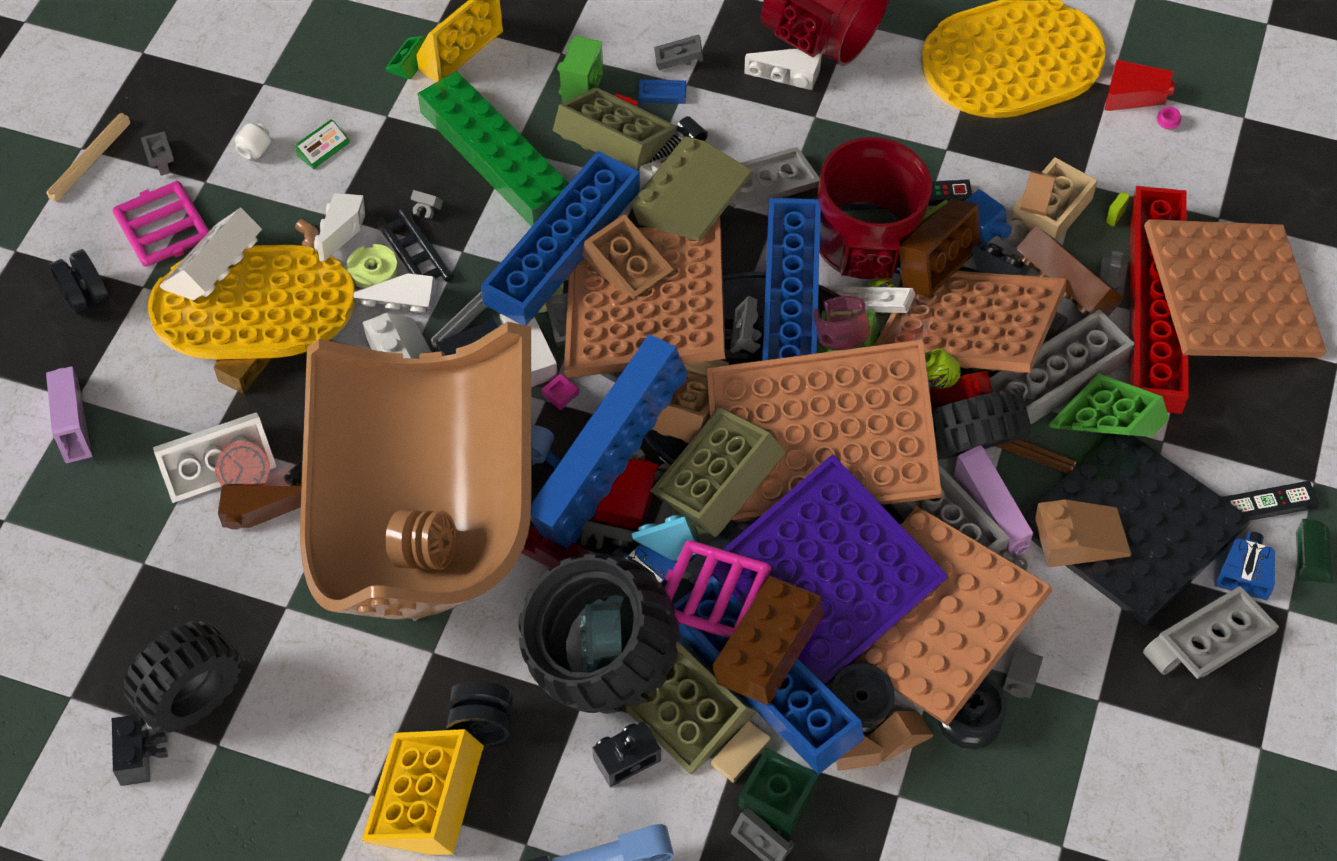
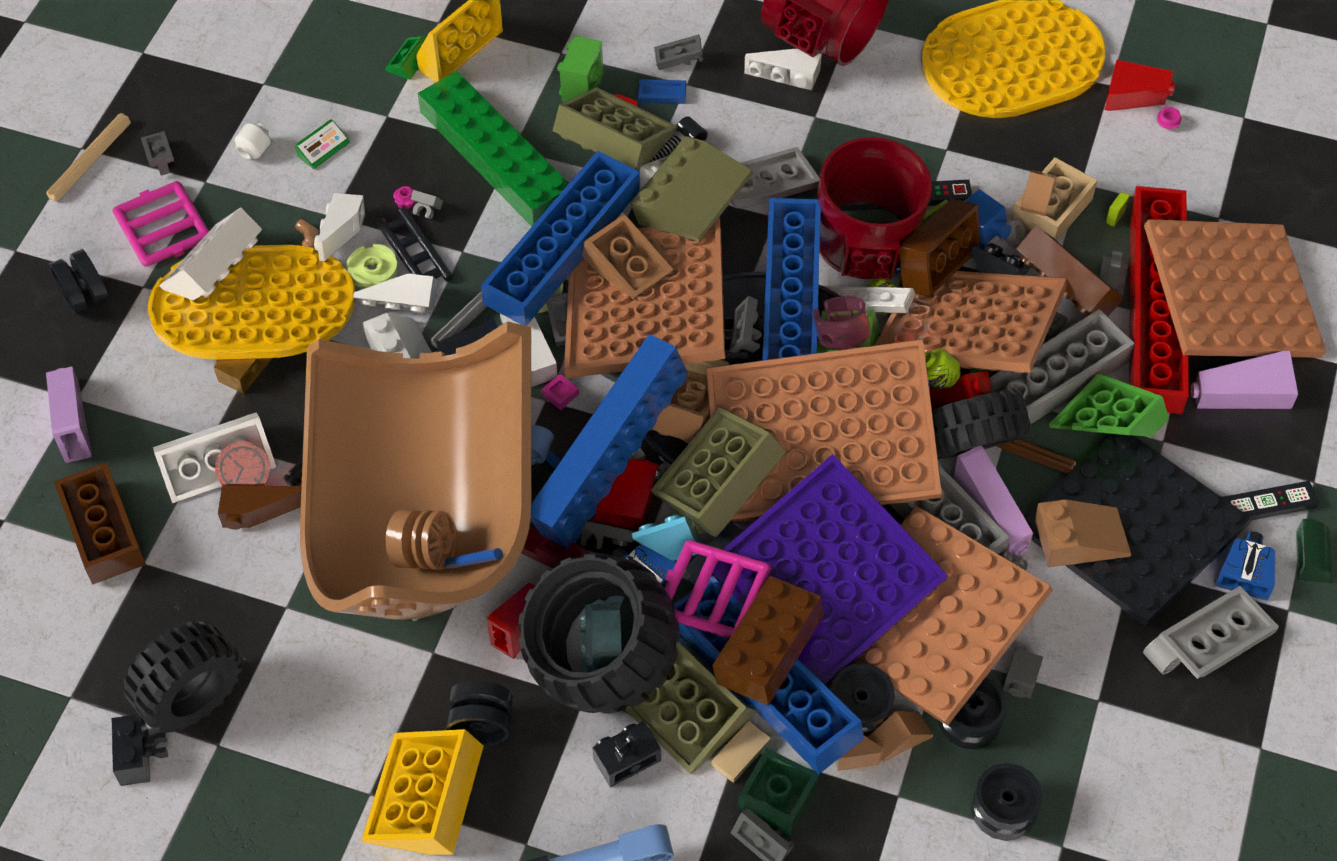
none -> reddish brown brick [54,462,146,585]
none -> dark pink plate [393,186,416,209]
none -> blue bar [445,548,503,569]
none -> red slope [487,582,535,659]
none -> black wheel [971,763,1043,841]
none -> lavender slope [1191,351,1298,409]

